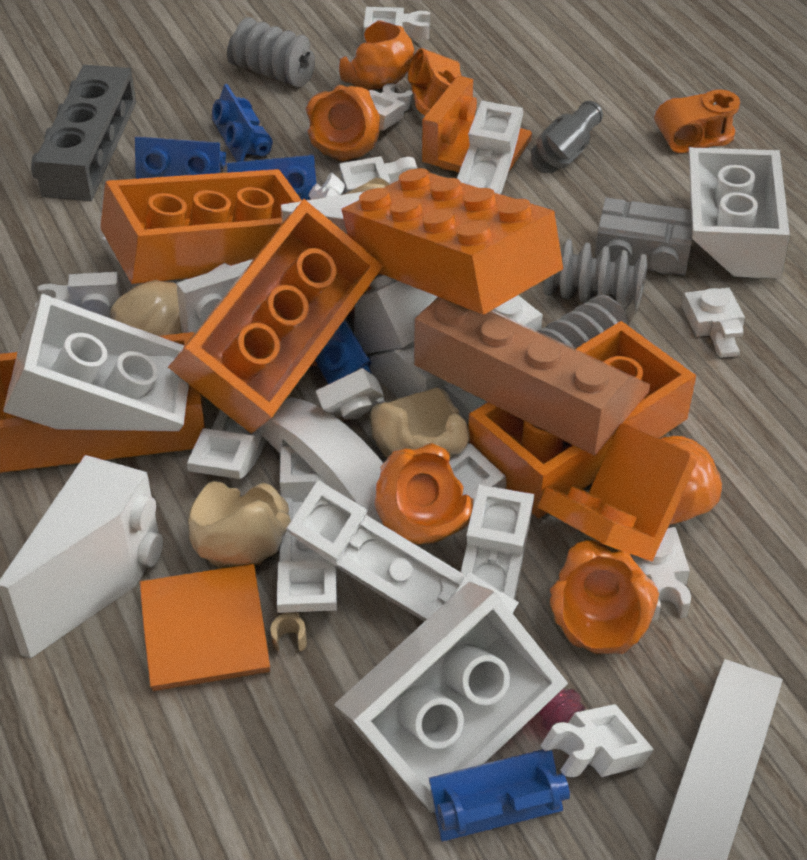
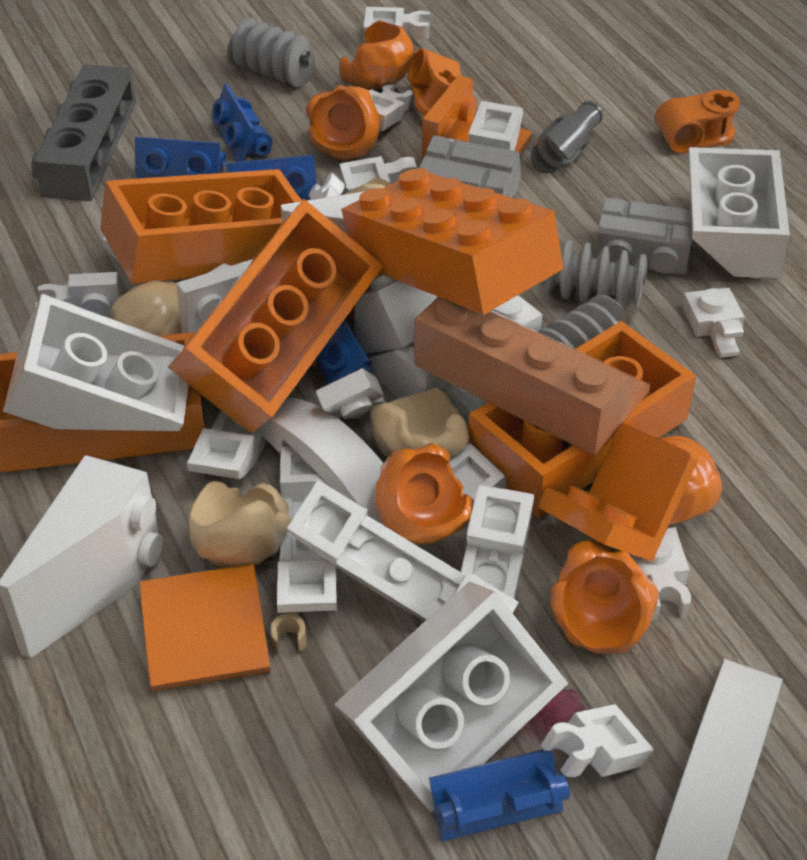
none -> light grey brick [420,135,521,198]

